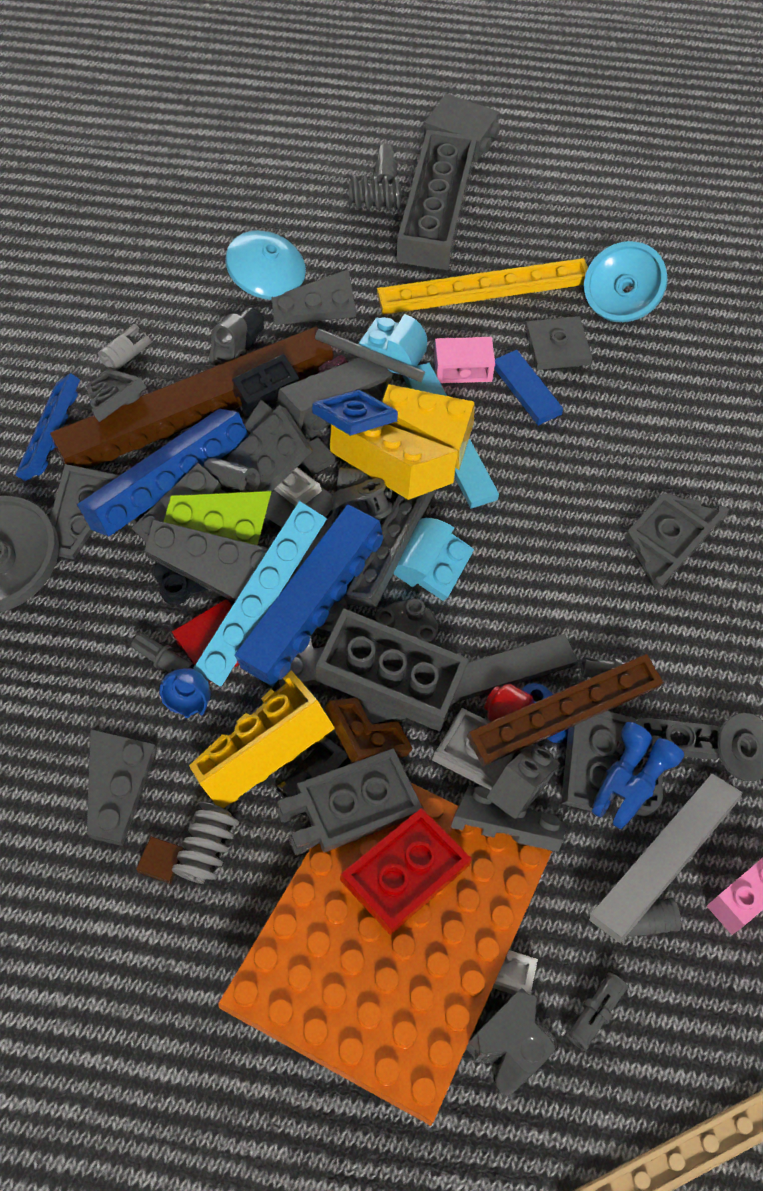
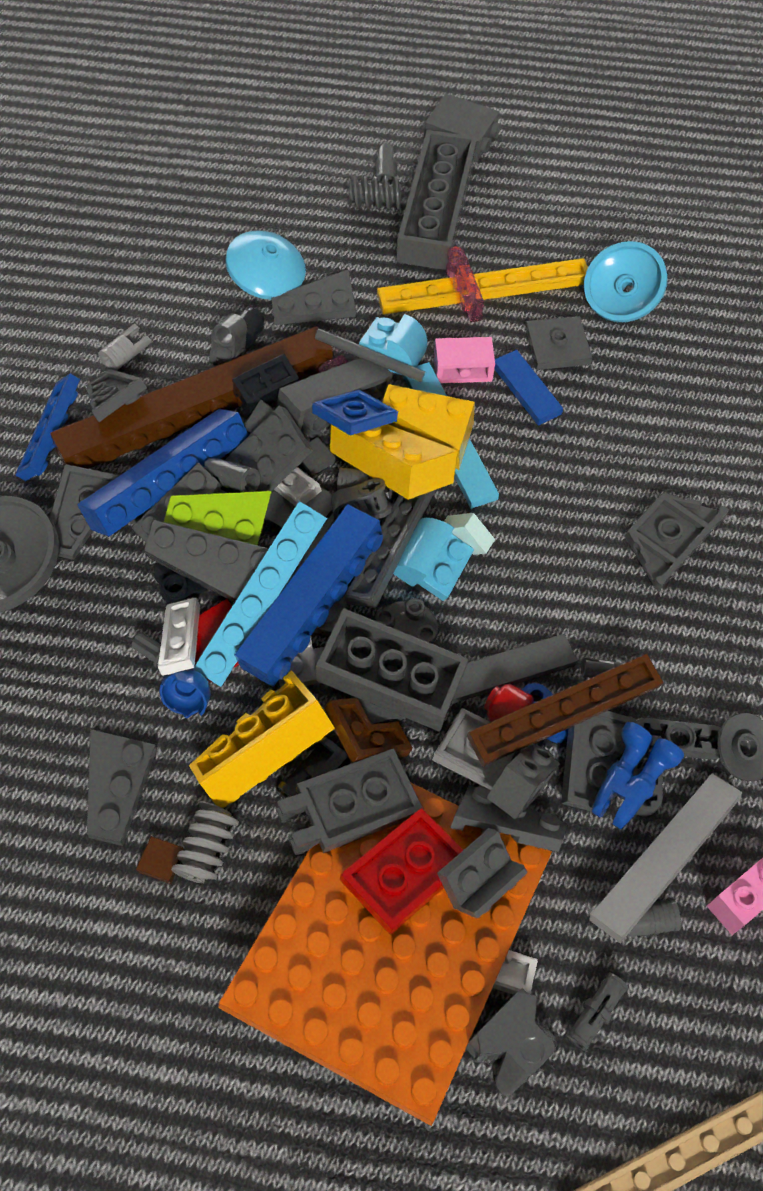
none -> white tile [158,598,200,676]
none -> dark grey bracket [437,828,527,918]
none -> light aqua piece [444,513,495,555]
none -> clear pink plate [446,247,484,323]

